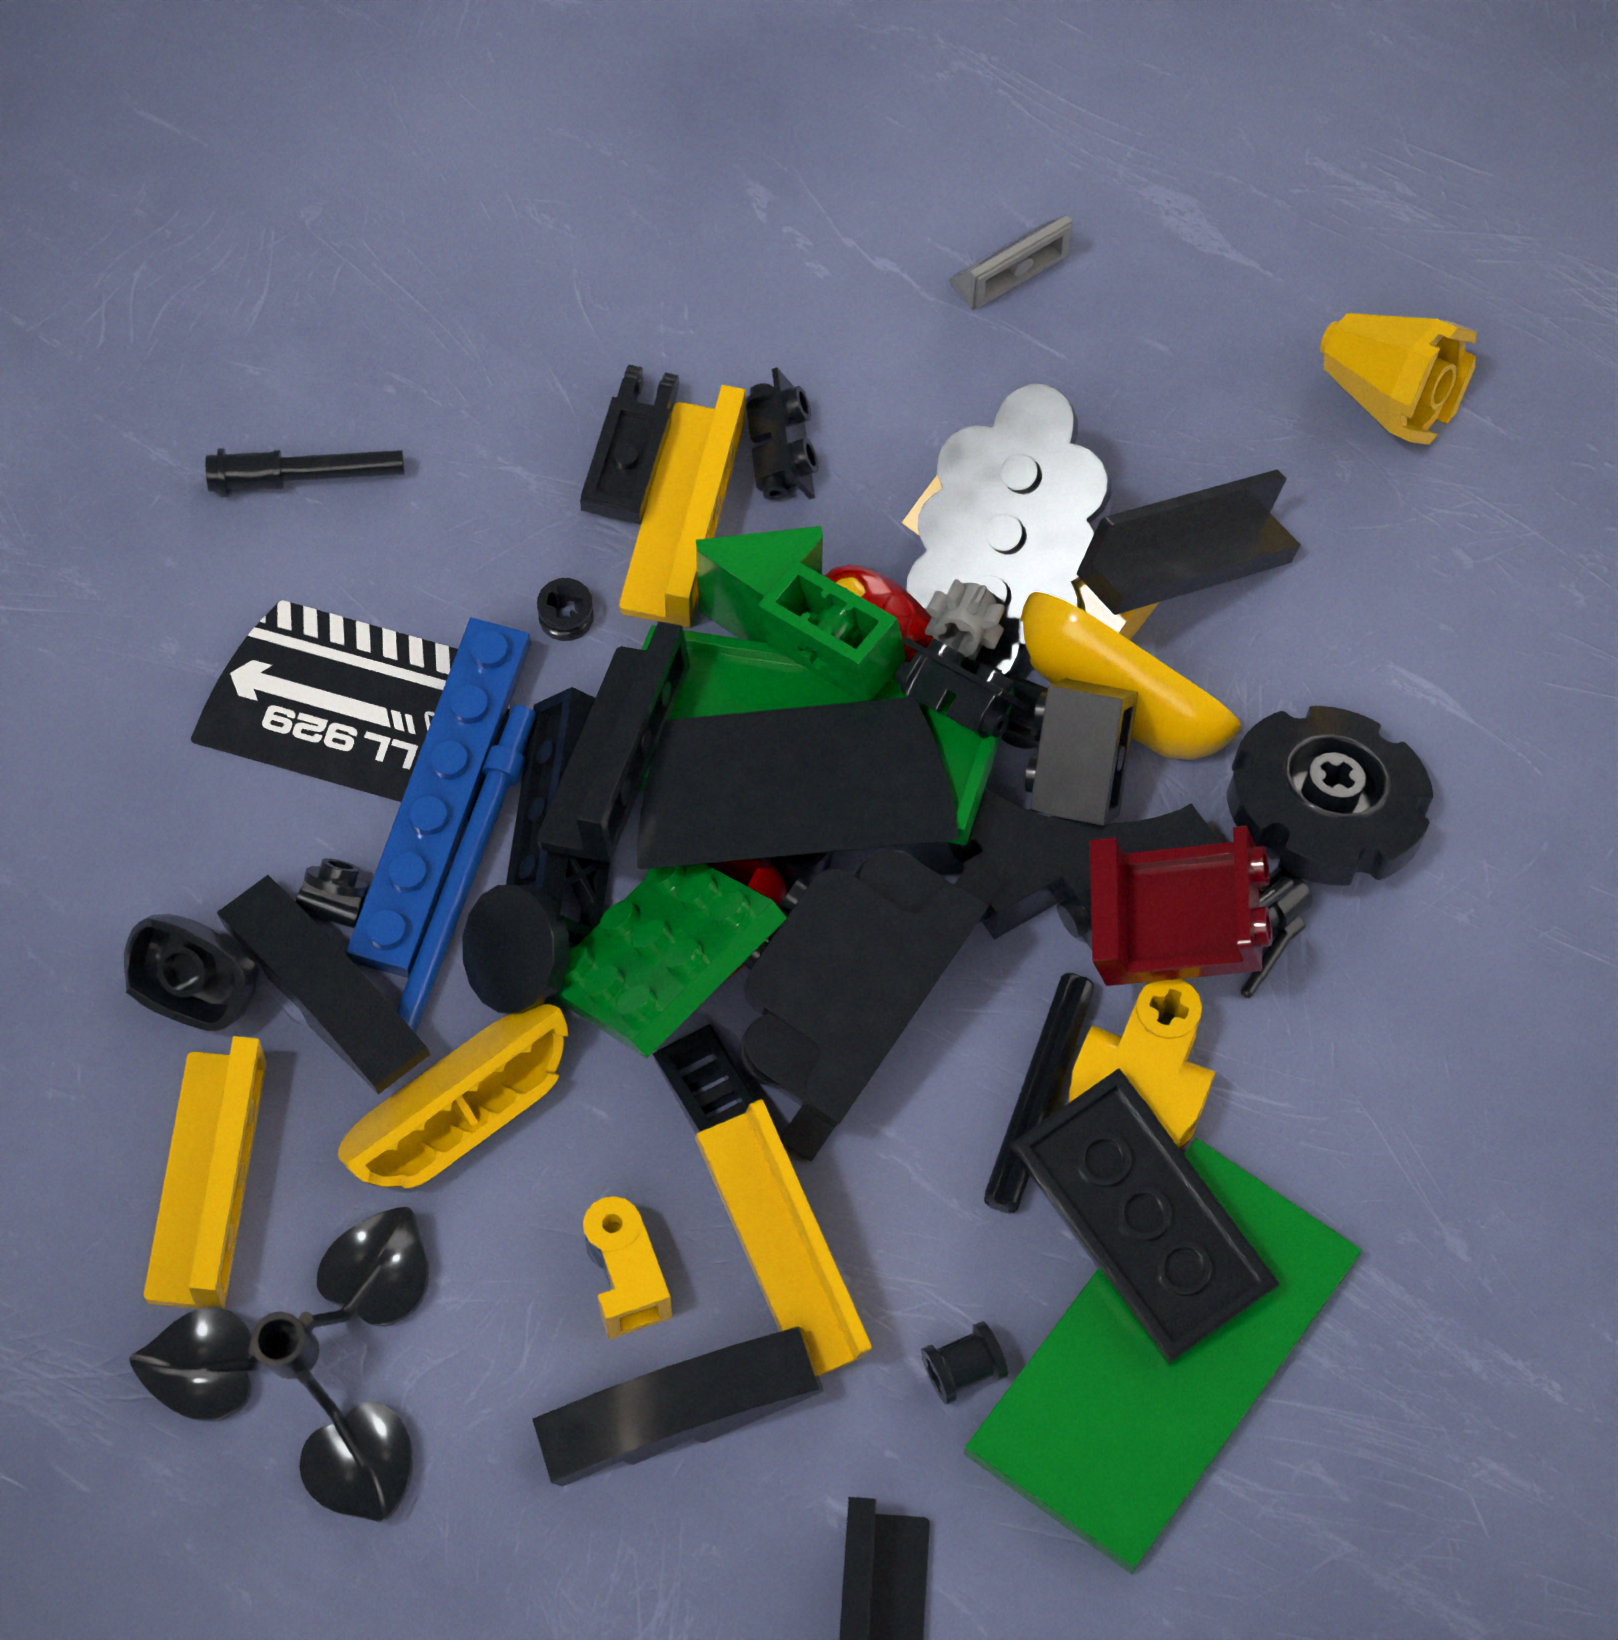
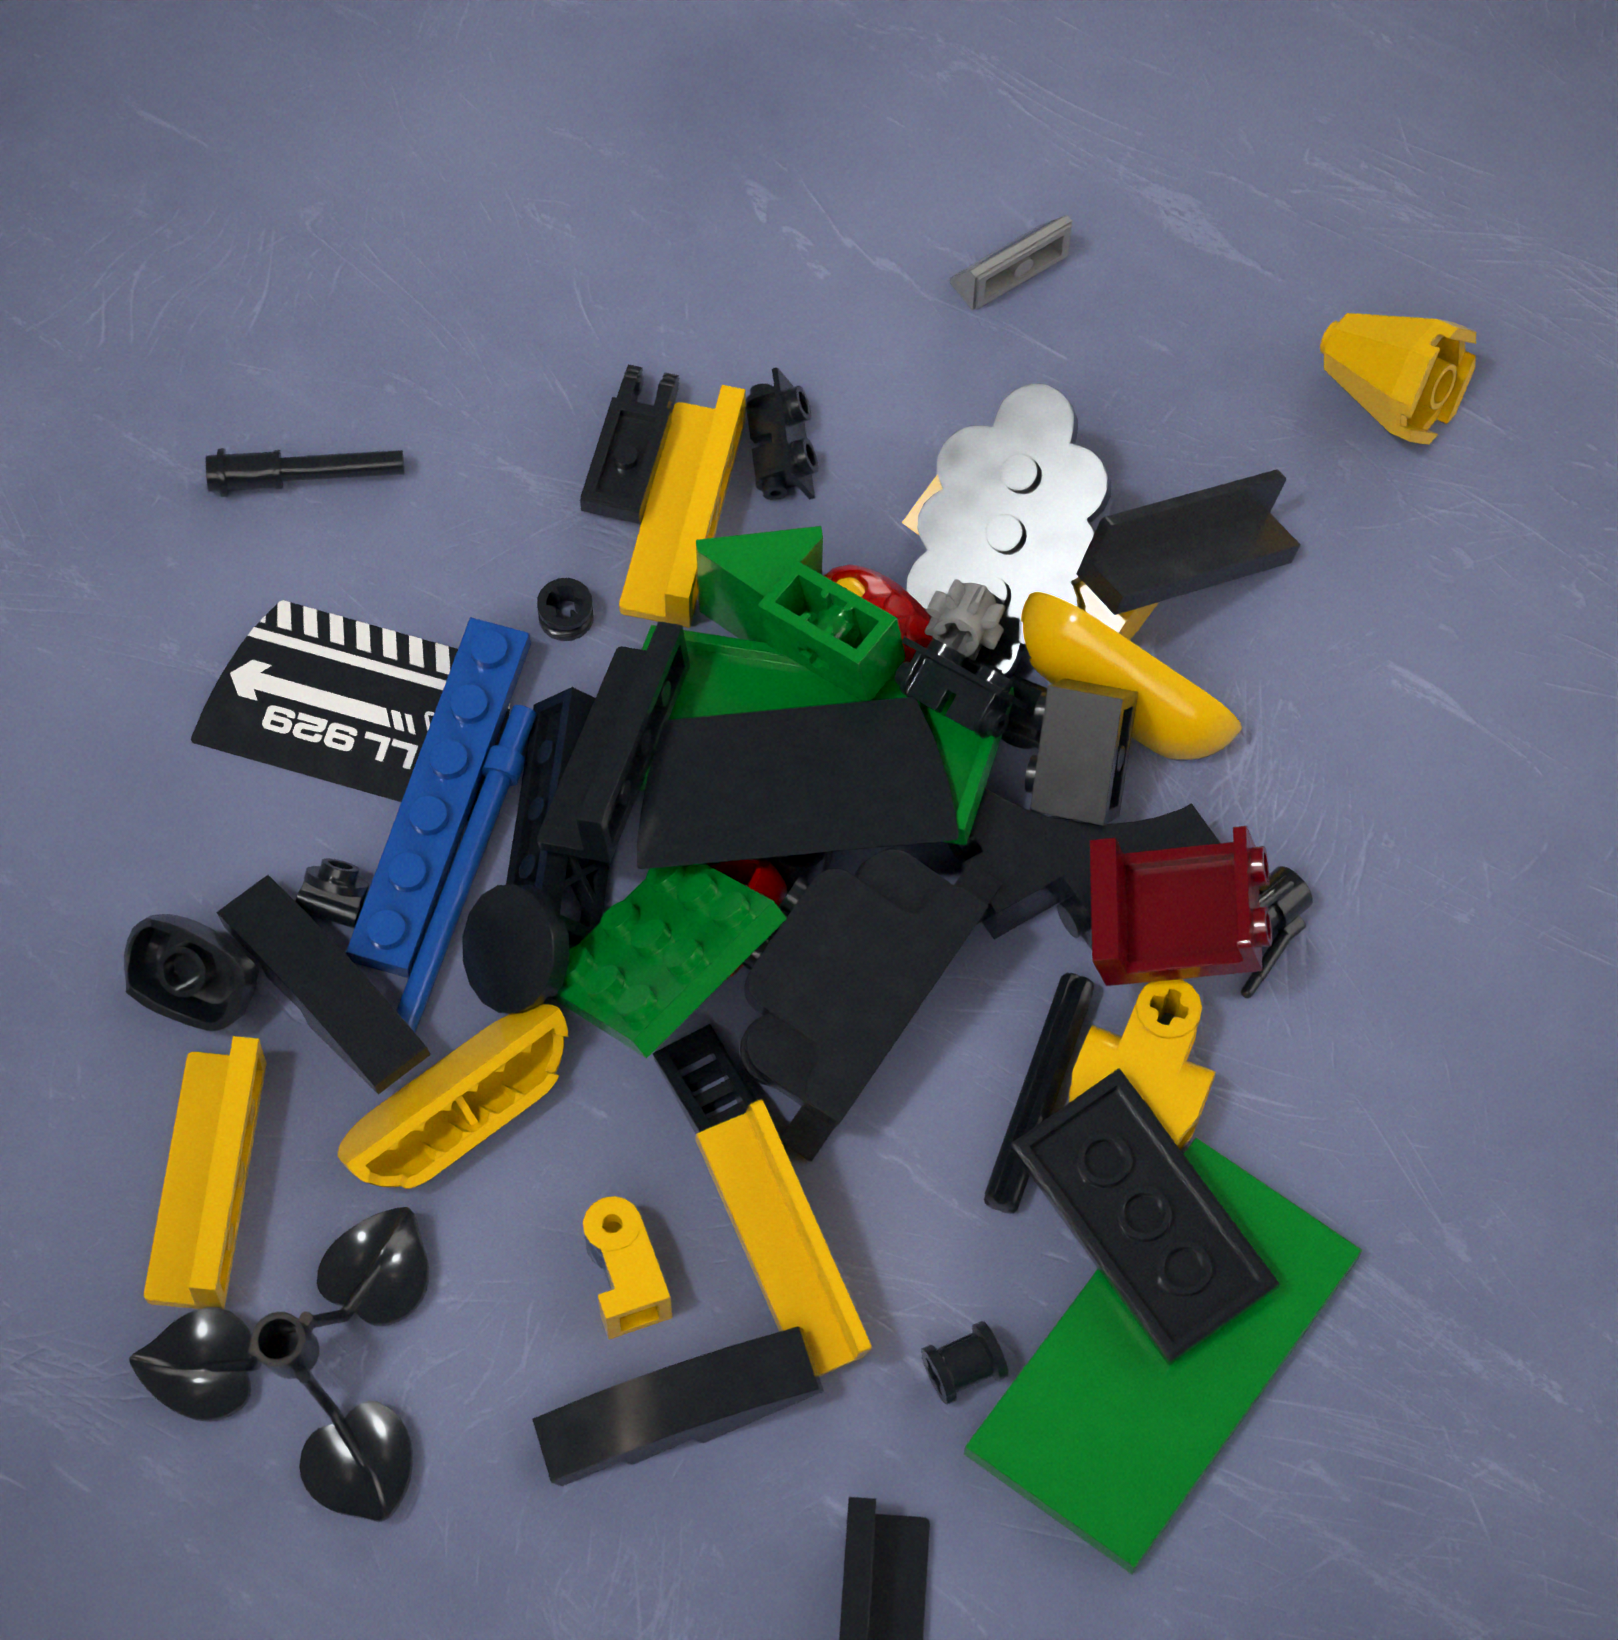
black piece [1226,706,1433,886] -> none

